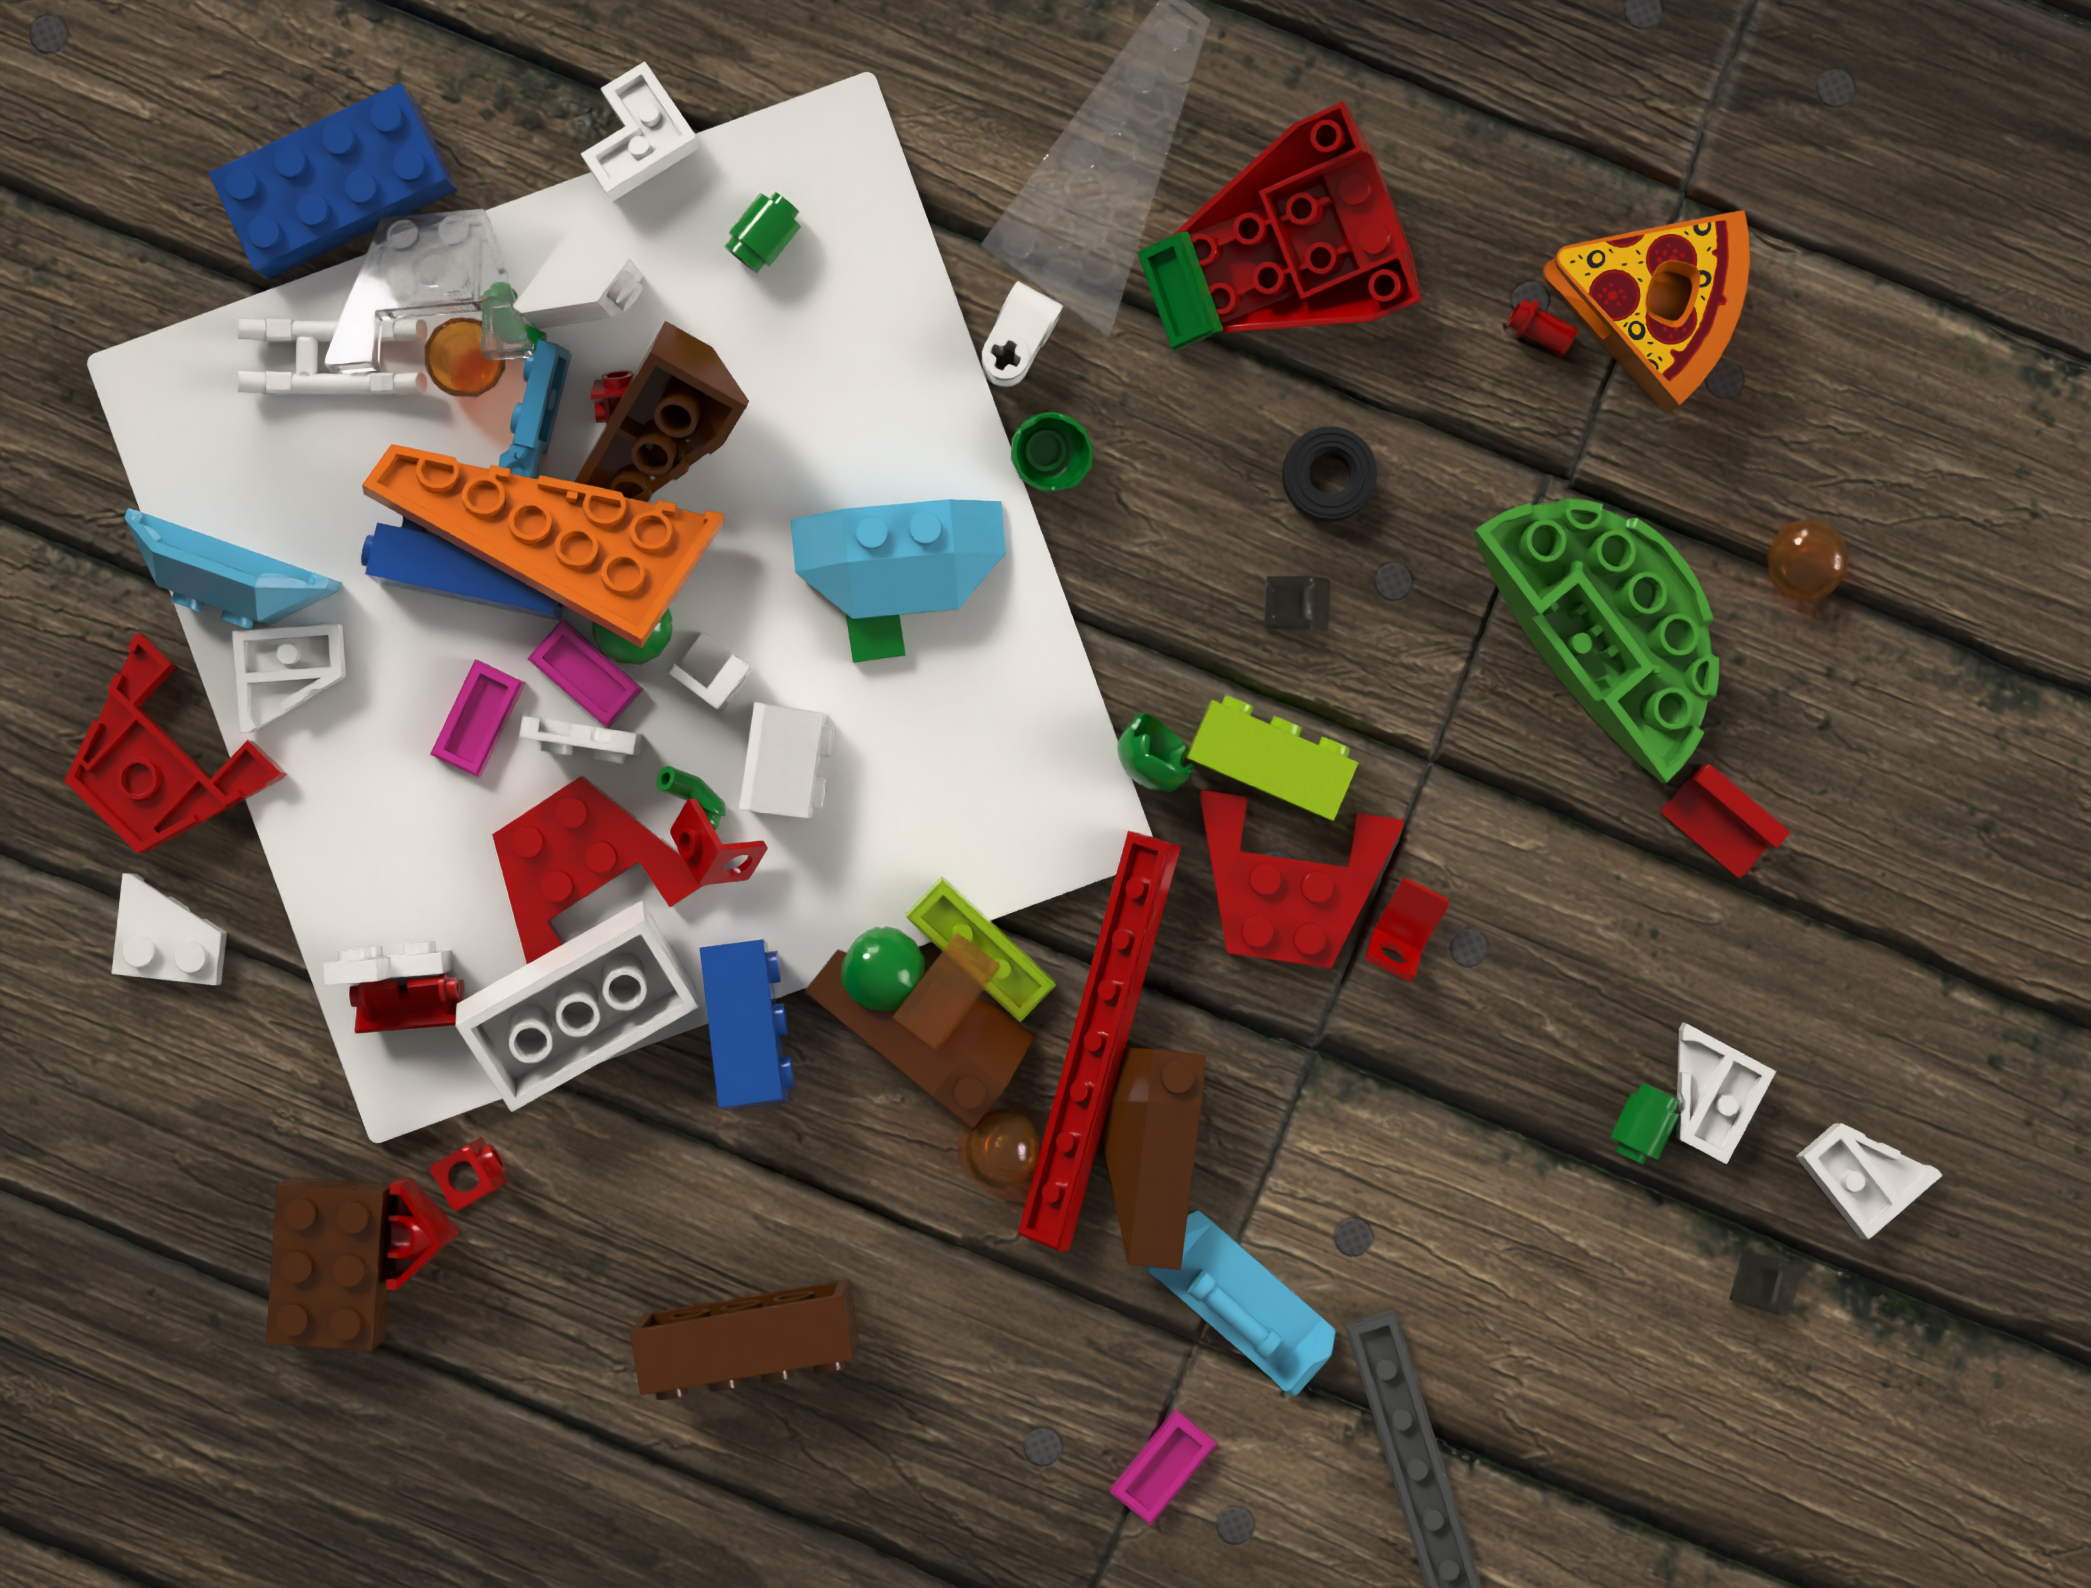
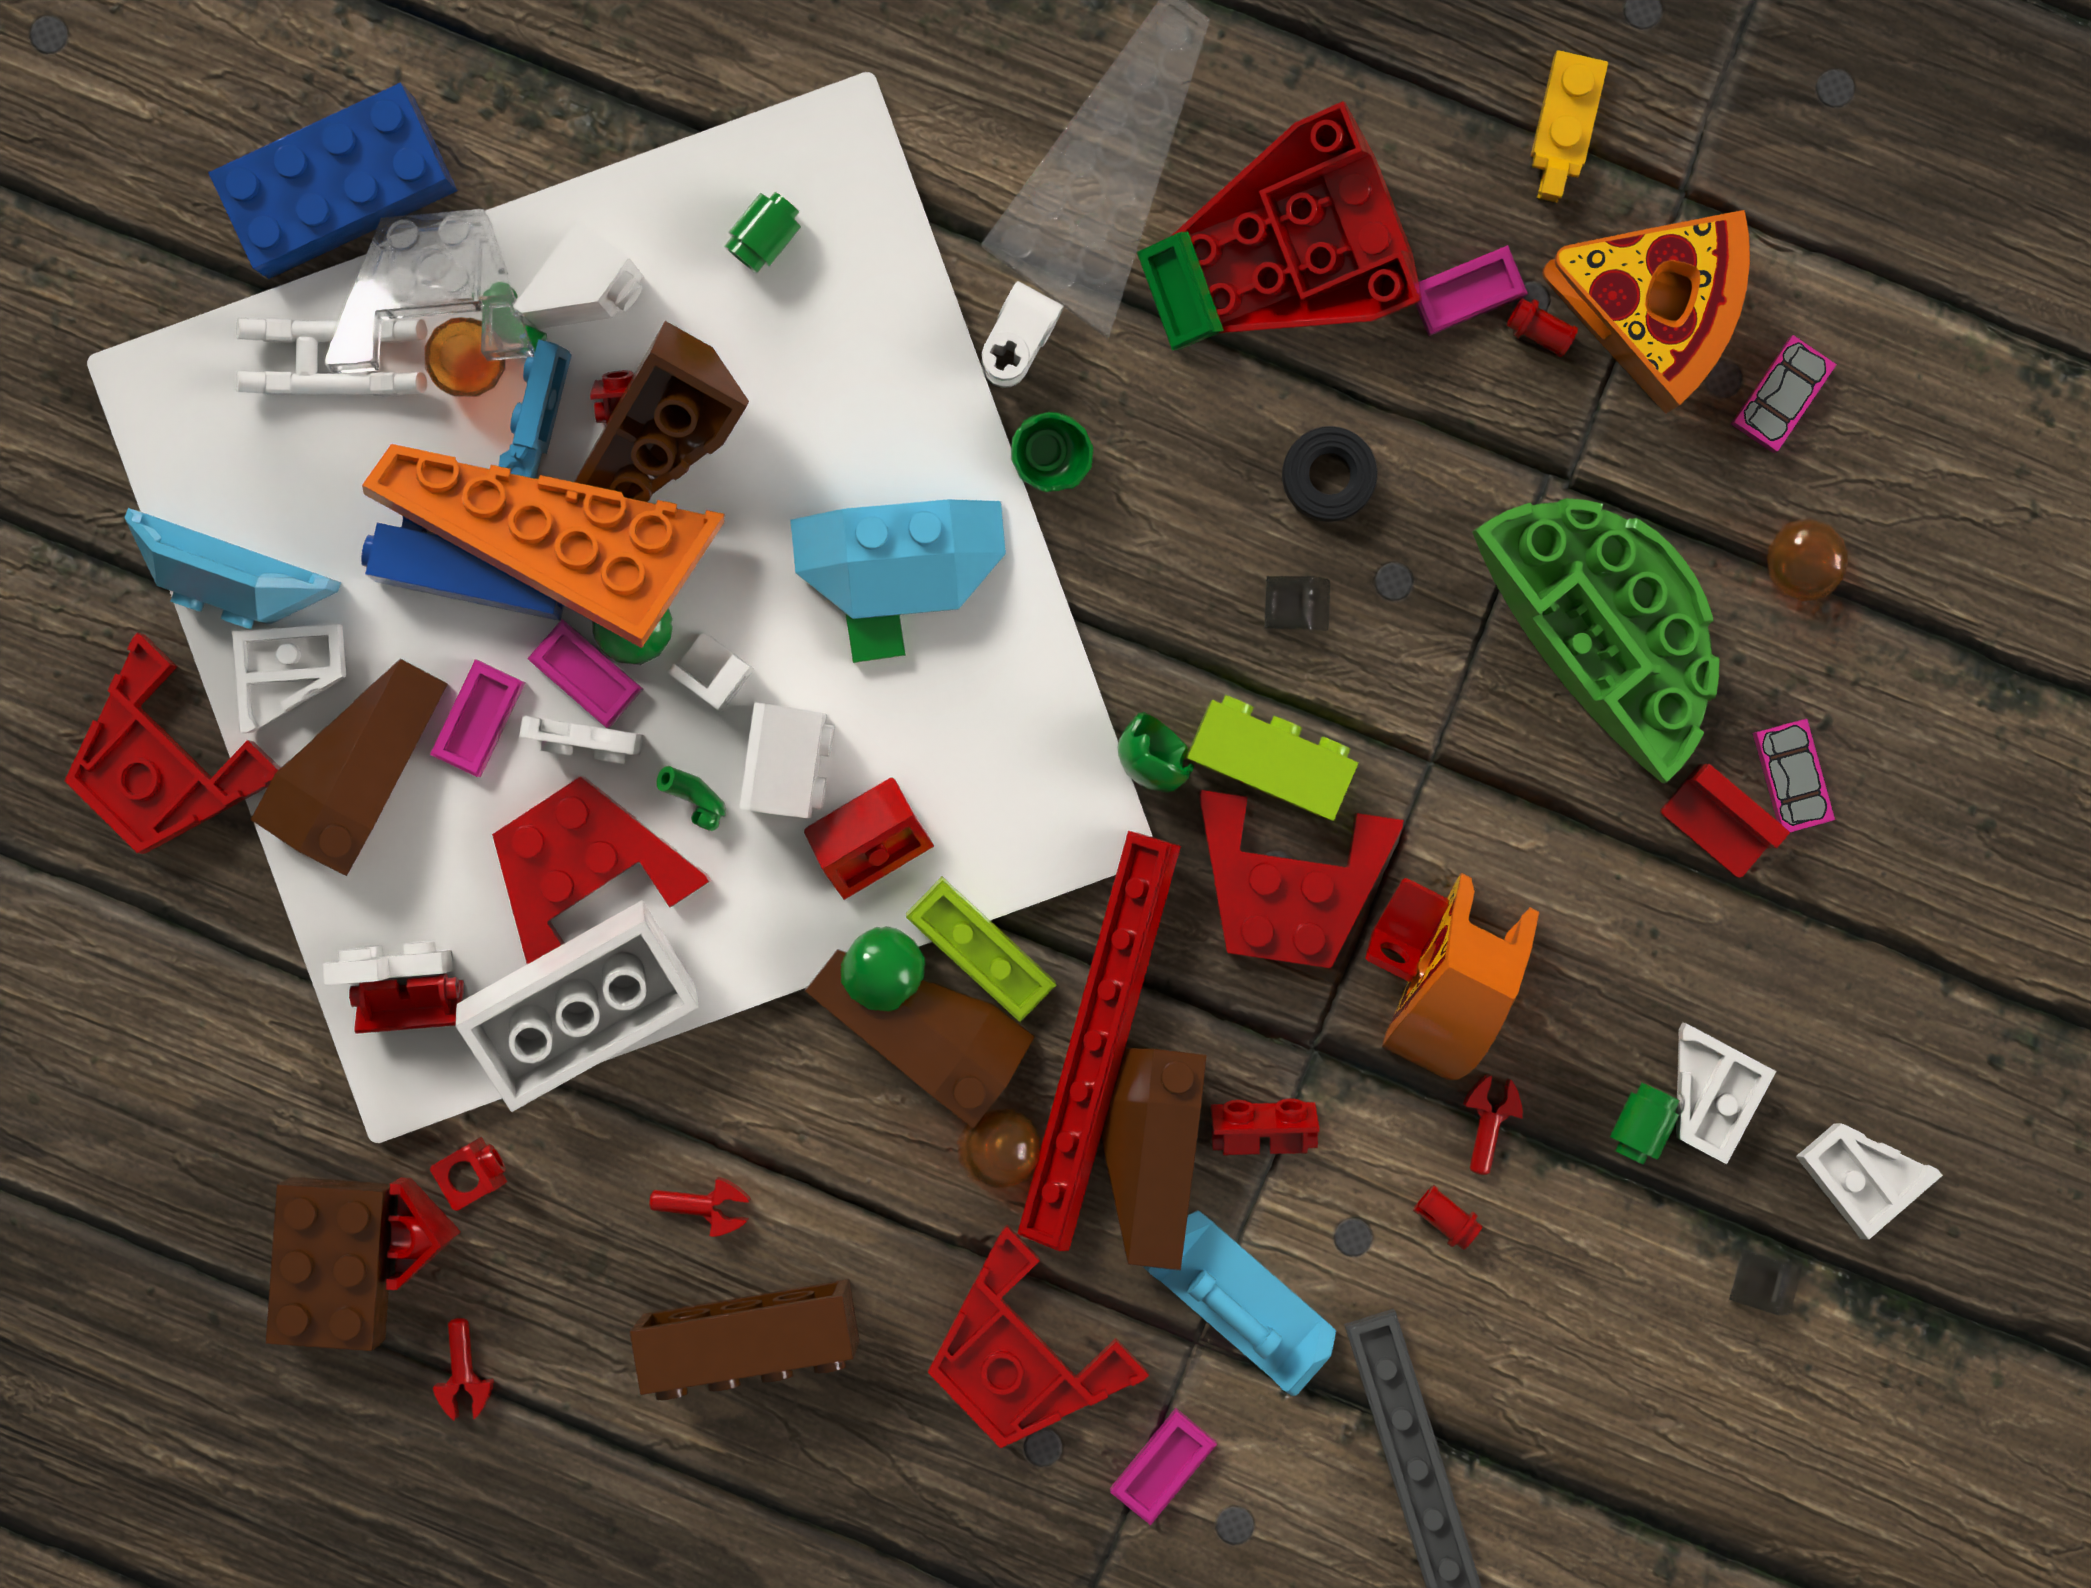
white wing [111,873,227,985] -> none
white plate [581,62,701,202] -> none
red bracket [670,799,768,886] -> none
blue wedge [699,939,794,1111] -> none
clear orange tile [893,933,1001,1052] -> none
none -> reddish brown wedge [250,658,448,876]
none -> red bar [433,1318,494,1421]
none -> red bar [649,1177,751,1237]
none -> red panel [804,778,934,900]
none -> red wing [928,1224,1149,1449]
none -> red hinge [1211,1098,1320,1156]
none -> orange piece [1382,873,1539,1080]
none -> red pin [1413,1185,1483,1250]
none -> dark pink tile [1416,245,1528,336]
none -> red bar [1463,1074,1523,1175]
none -> yellow hinge [1530,50,1608,203]
none -> tile [1731,335,1837,453]
none -> tile [1753,719,1835,832]

